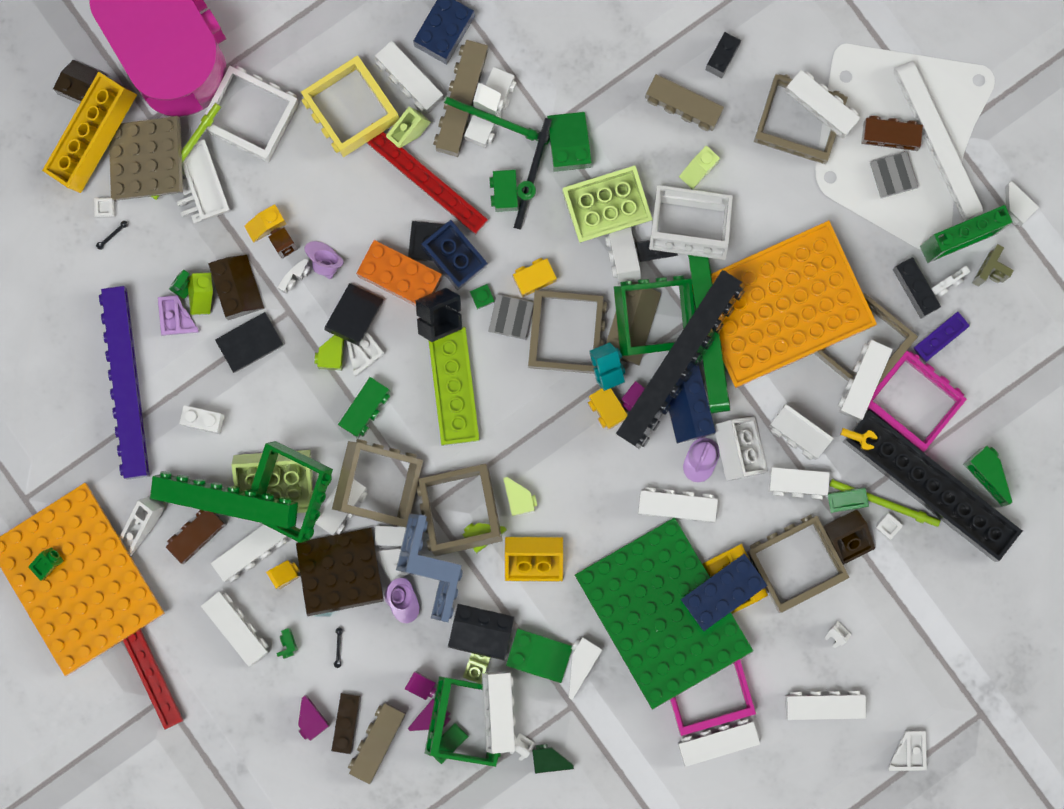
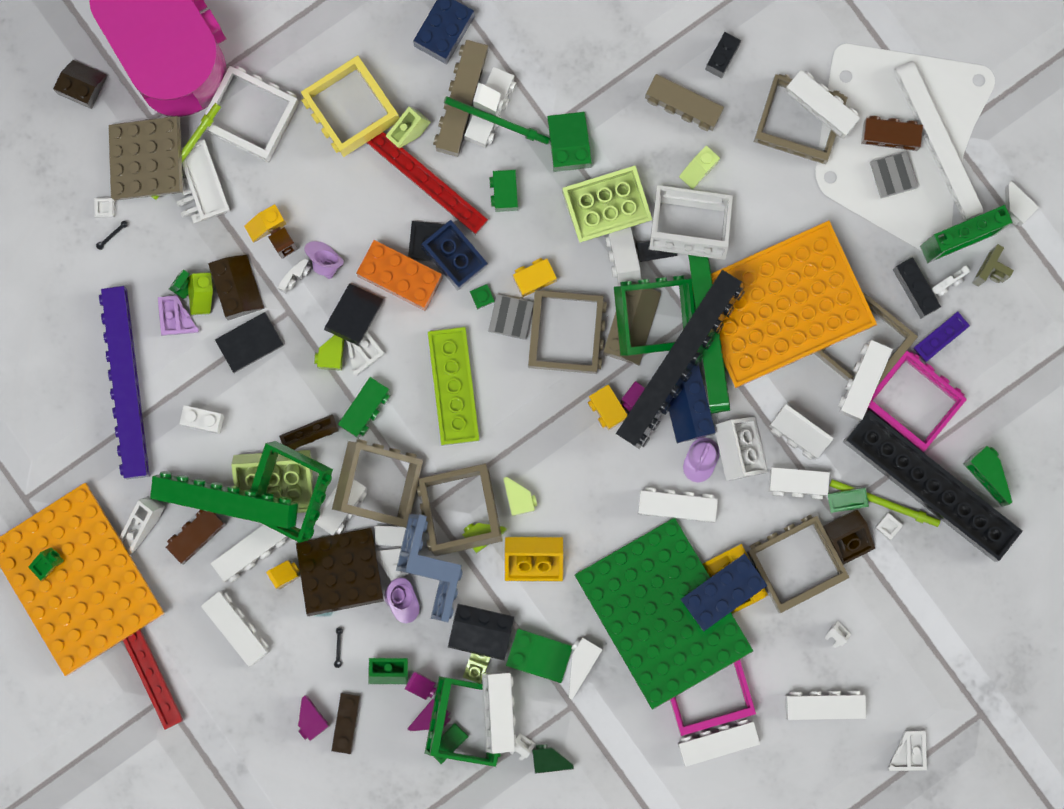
yellow slope [42,72,137,193] -> none
green bracket [276,628,298,659] -> none
dark tan brick [348,703,406,784] -> none
white brick [375,41,444,114] -> none
black piece [415,288,462,342] -> none
black bar [513,118,552,230] -> none
green plate [517,181,536,200] -> none
teal piece [589,342,625,391] -> none
yellow bar [840,428,878,450] -> none
none -> dark brown plate [279,414,339,450]
none -> green brick [368,658,408,684]

